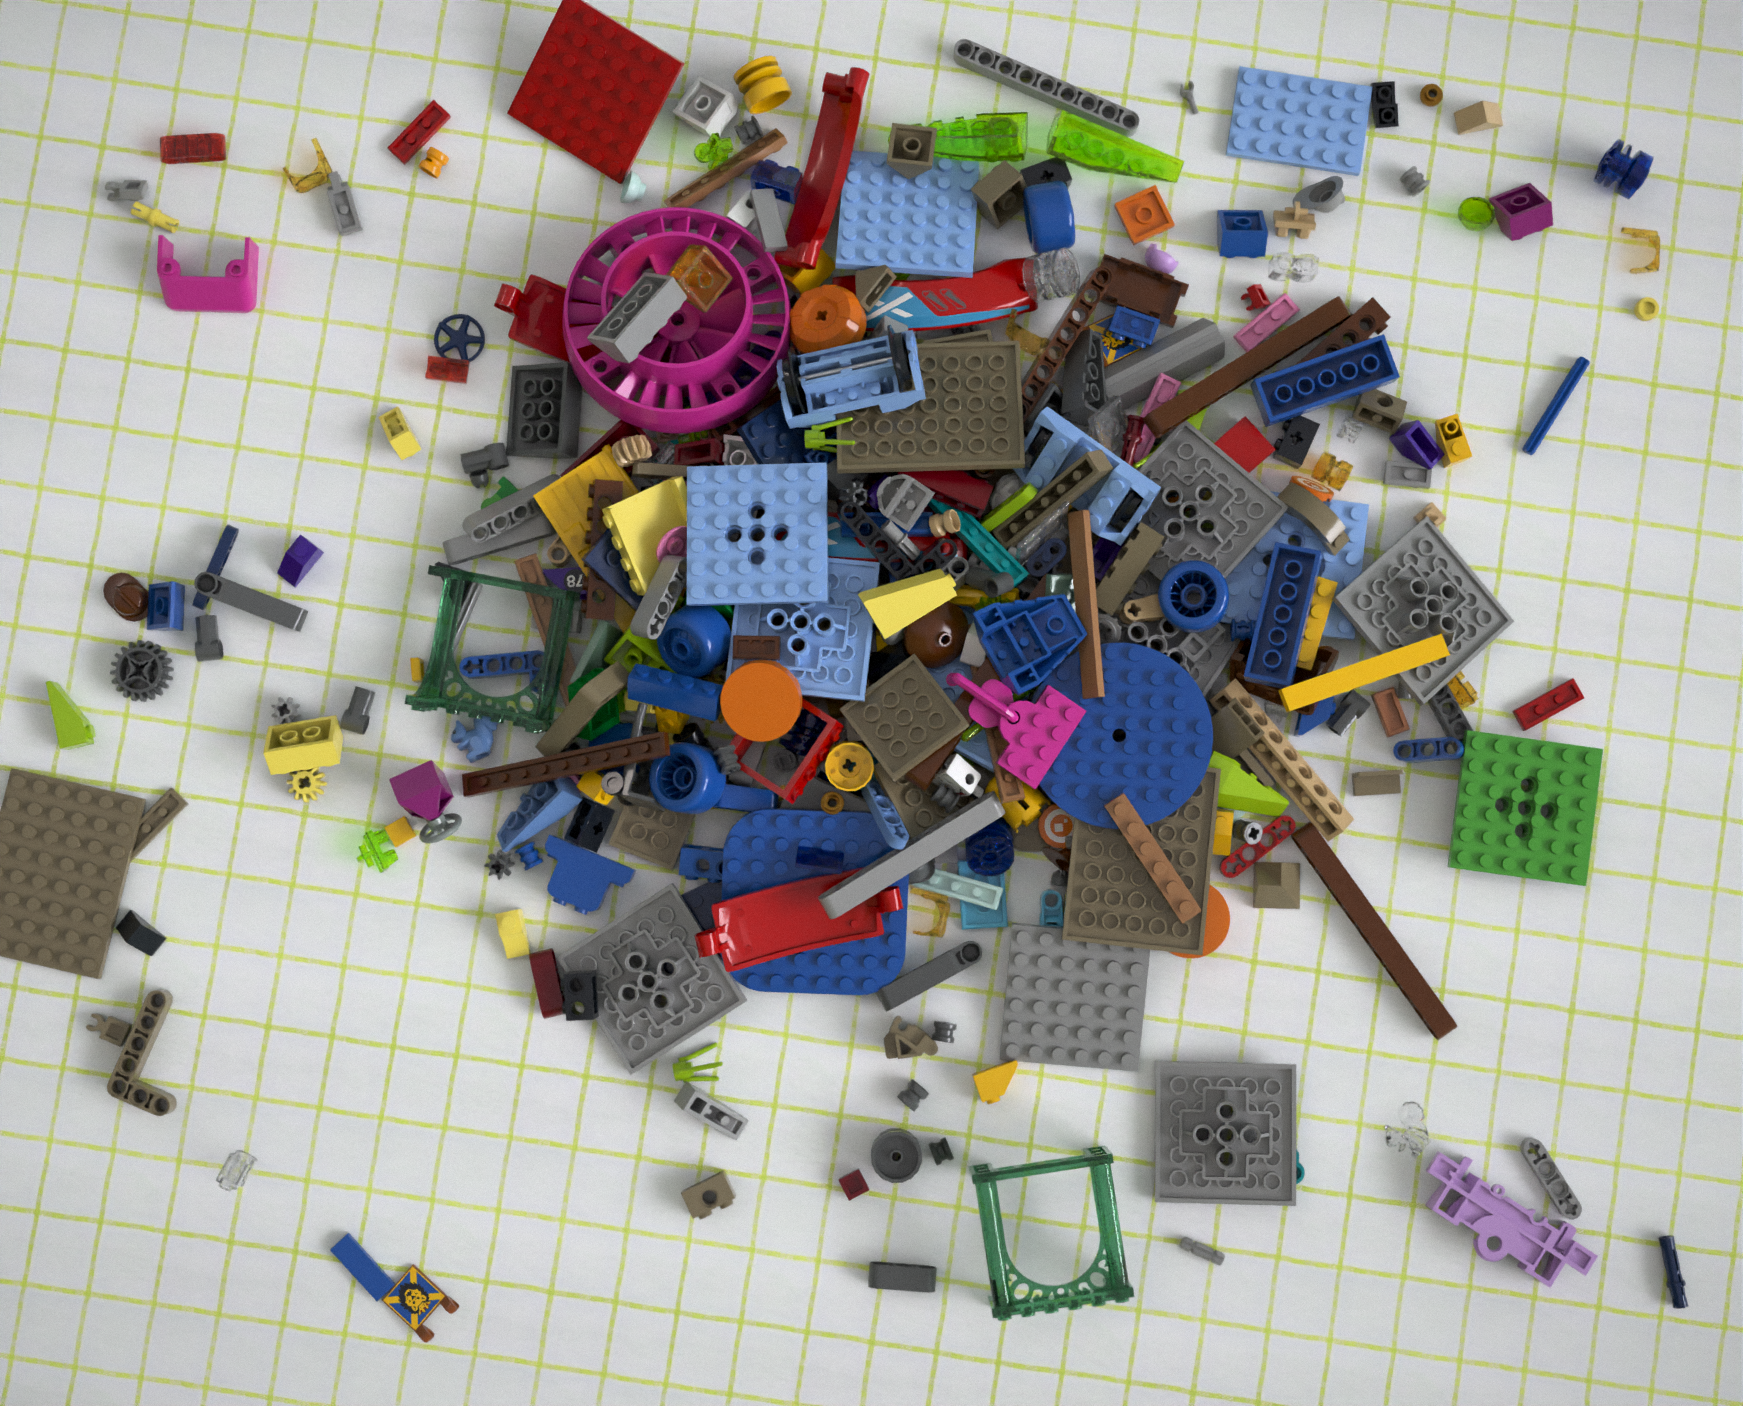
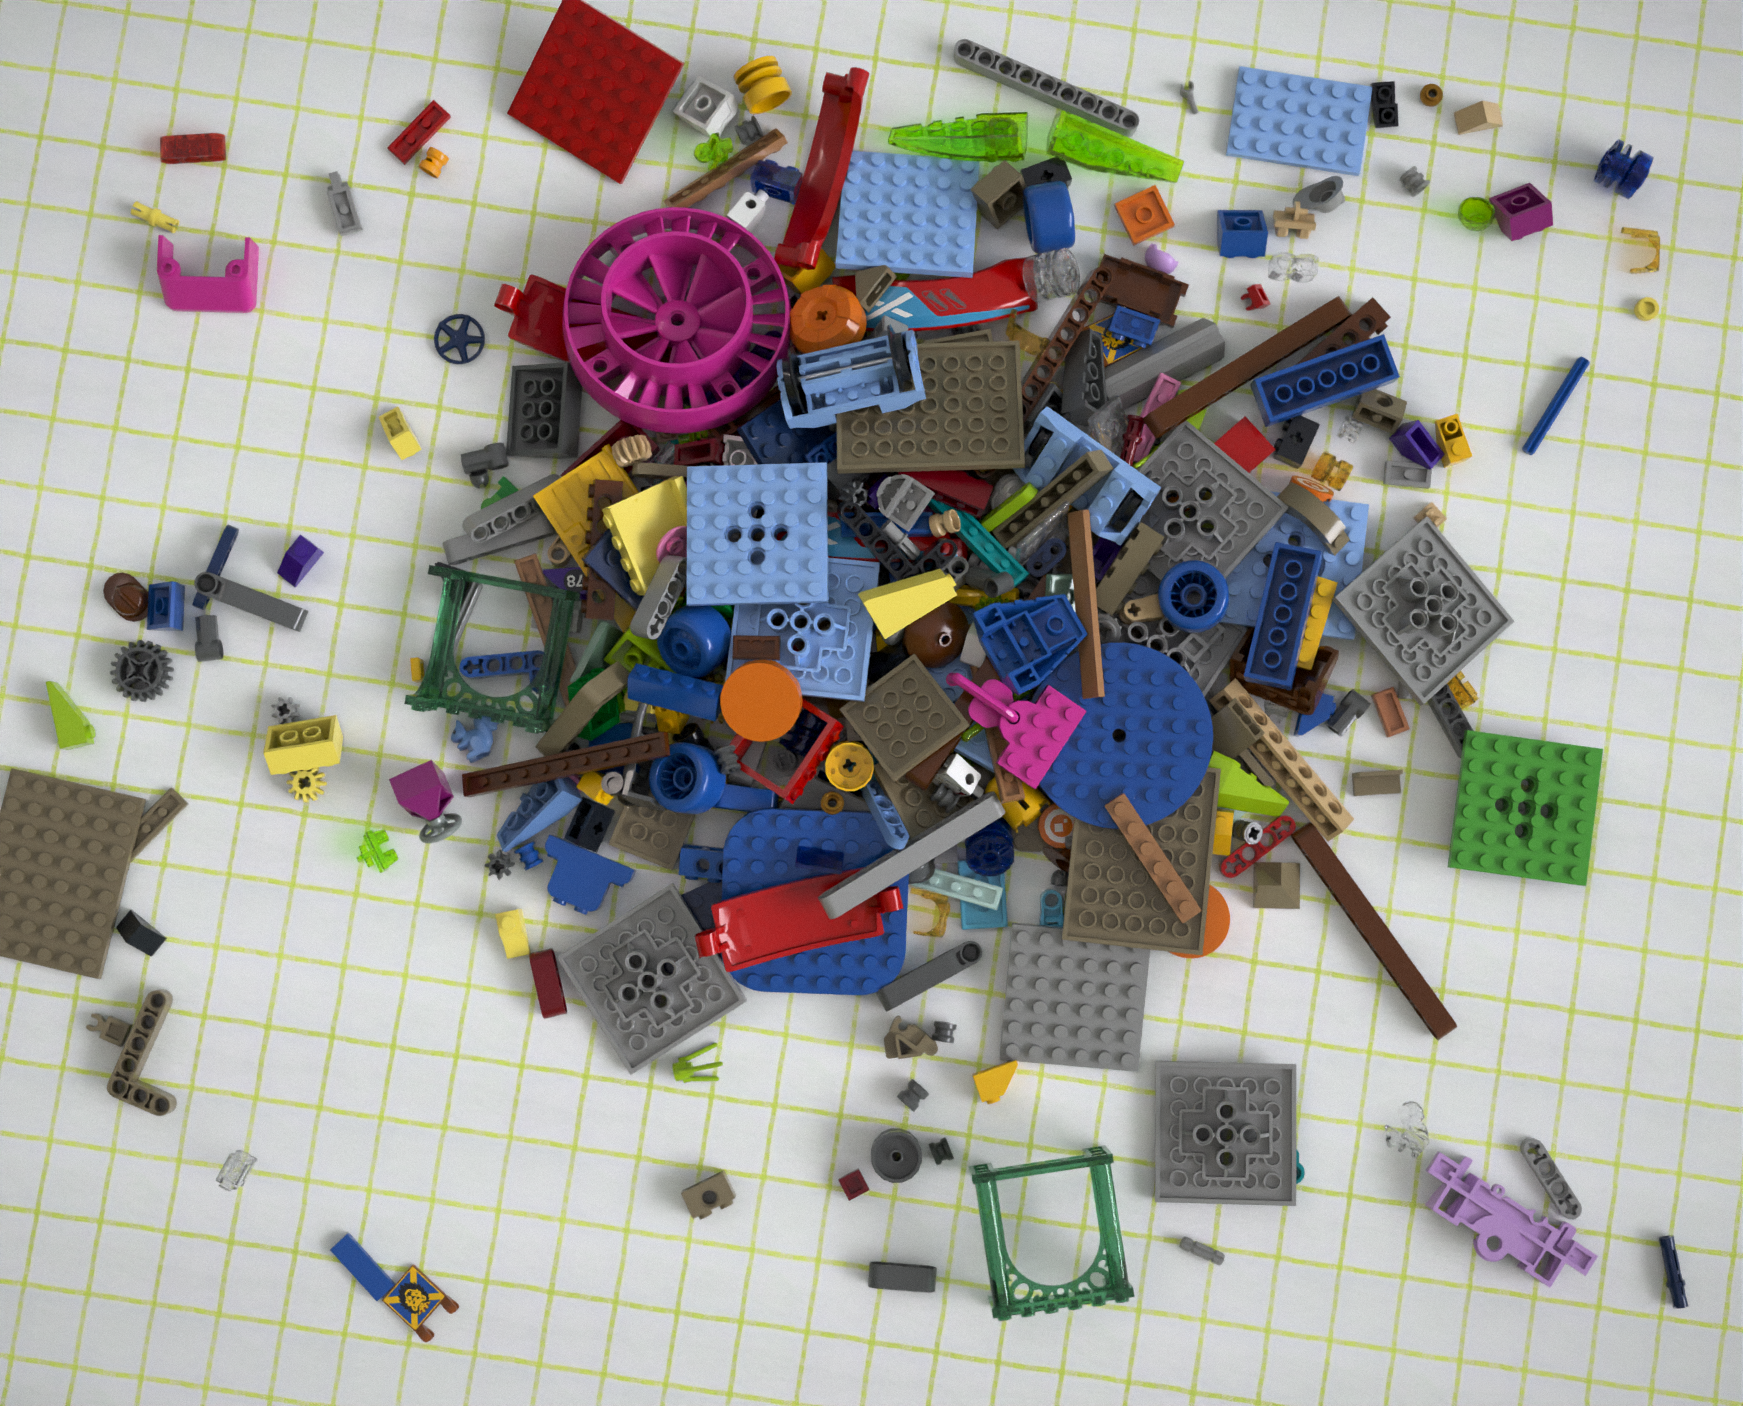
light grey plate [105,180,149,201] -> none
clear yellow helmet [283,138,332,193] -> none
dark grey piece [340,686,376,735] -> none
yellow tile [384,816,417,848] -> none
clear red hips [425,356,470,384] -> none
black brick [561,970,599,1021] -> none
light grey slope [587,272,687,363] -> none
light aqua piece [620,171,646,203] -> none
clear yellow slope [666,244,733,313] -> none
light grey slope [674,1081,749,1140] -> none
light grey tile [749,189,788,252] -> none
lime plant [805,417,855,453] -> none
dark tan slope [887,123,937,179] -> none
blue bush [1230,619,1255,642] -> none
bright pink tile [1233,293,1300,353] -> none
yellow tile [1278,634,1450,713] -> none
blue beam [1393,737,1464,763] -> none
red tile [1512,678,1584,731] -> none

